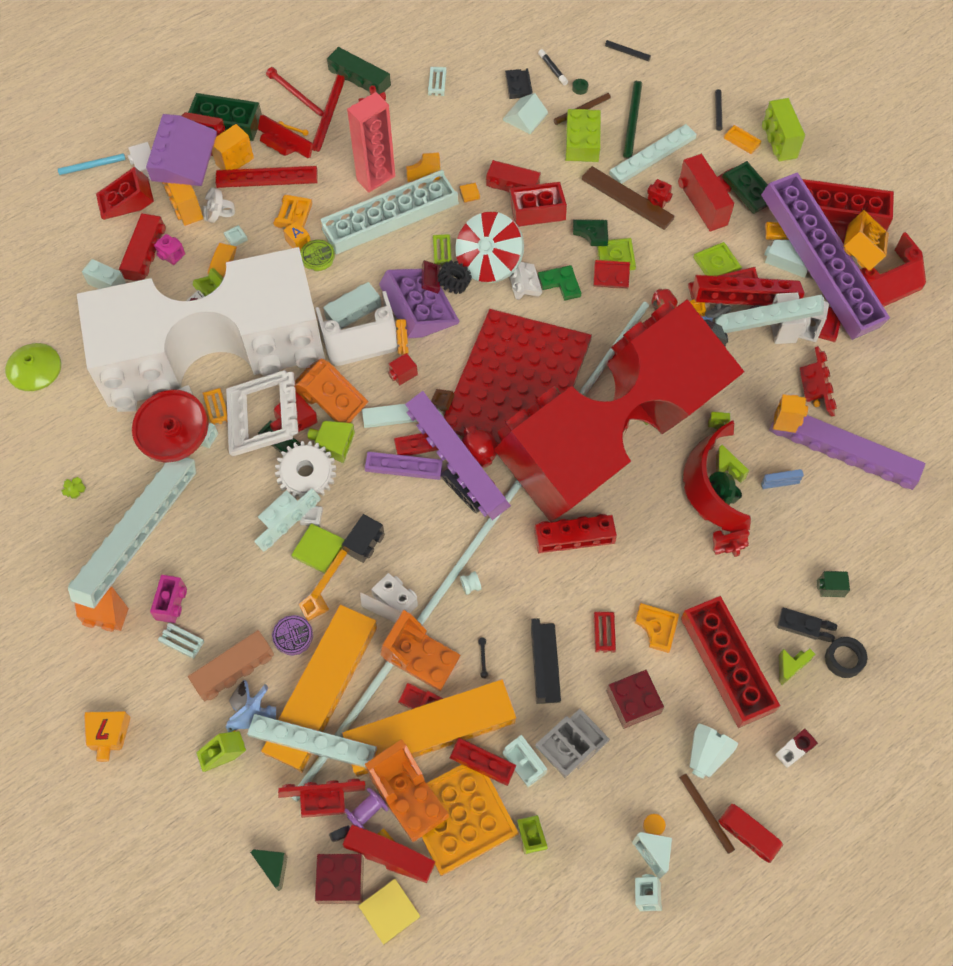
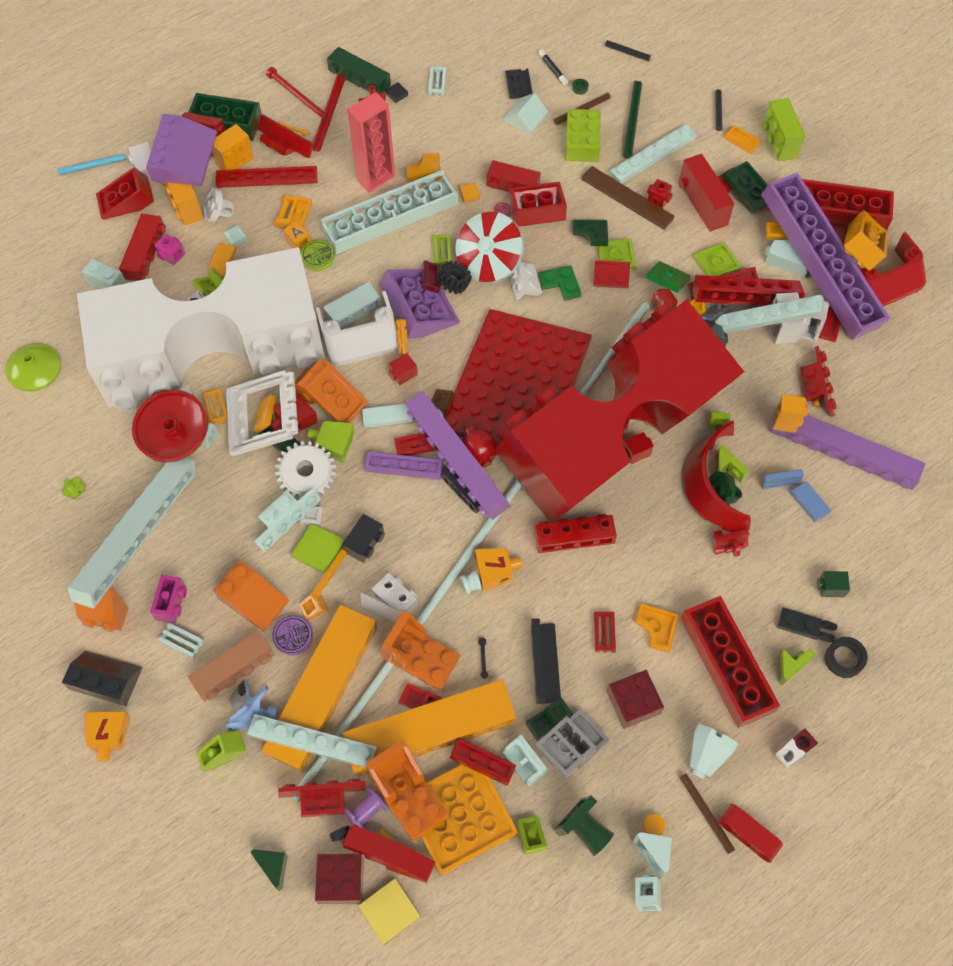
none -> black slope [62,651,142,706]
none -> orange slope [213,560,289,632]
none -> light orange tile [253,394,277,433]
none -> black tile [385,82,408,103]
none -> light orange torso [475,548,523,591]
none -> clear pink tile [494,202,511,217]
none -> dark green slope [525,698,574,740]
none -> dark green plant [553,795,614,856]
none -> red brick [623,432,654,464]
none -> green plate [646,261,691,293]
none -> medium blue tile [791,481,831,523]

